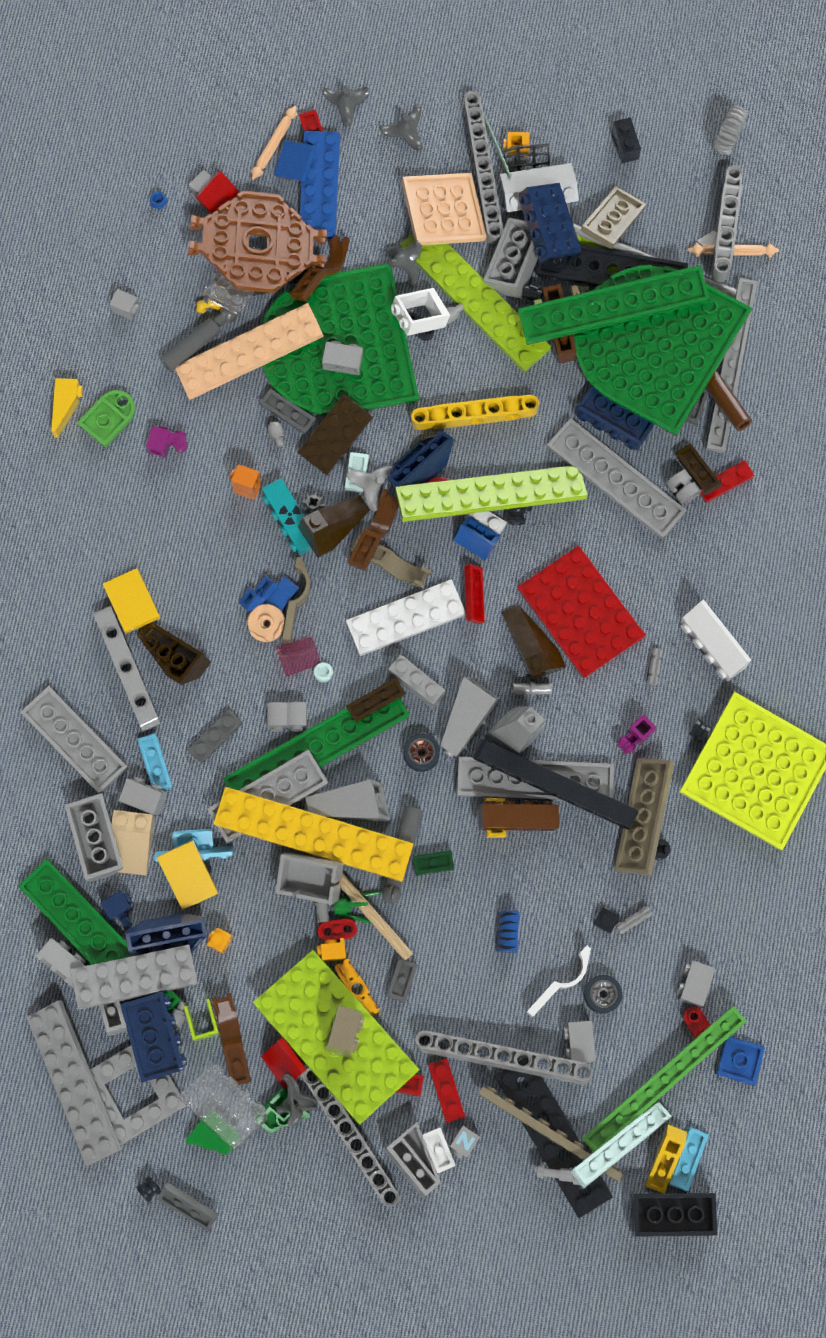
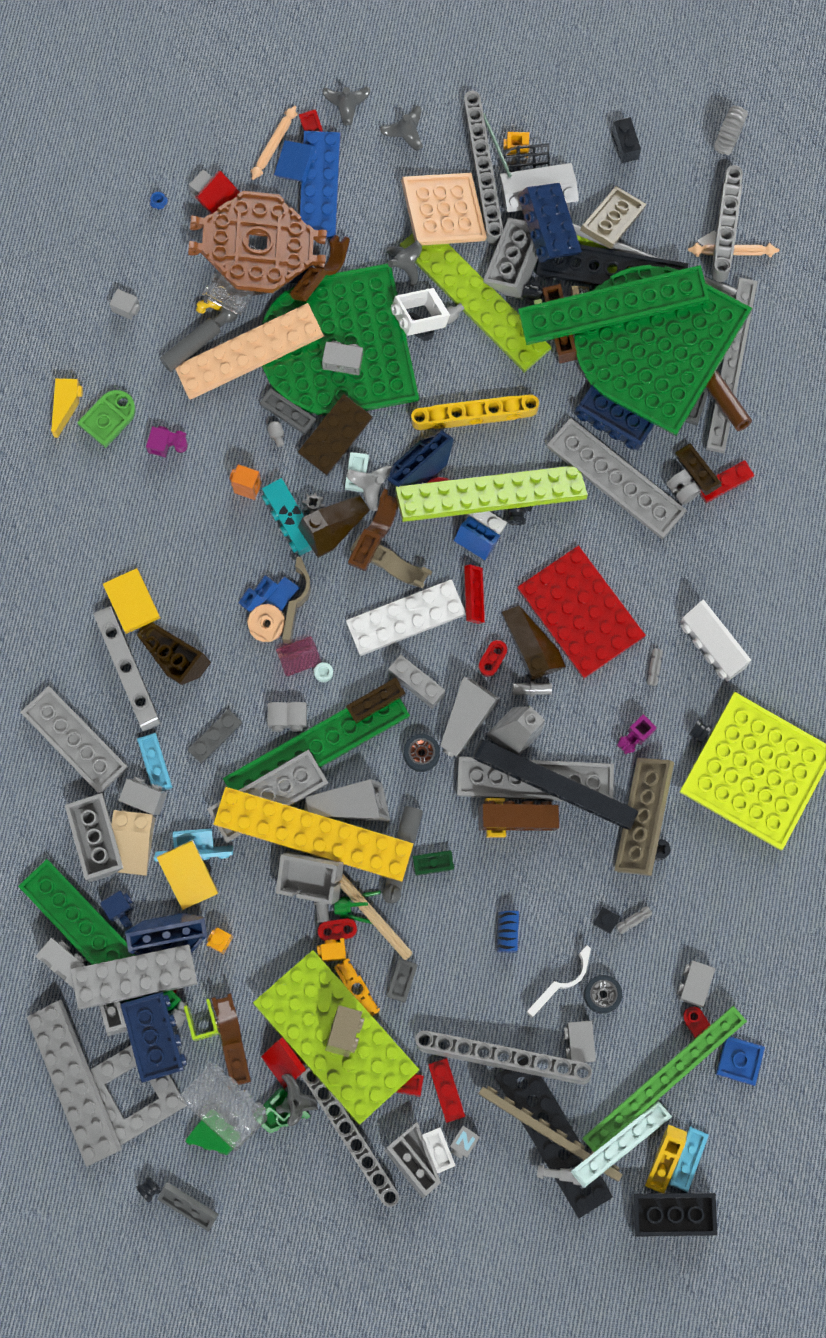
none -> red plate [479,640,507,677]

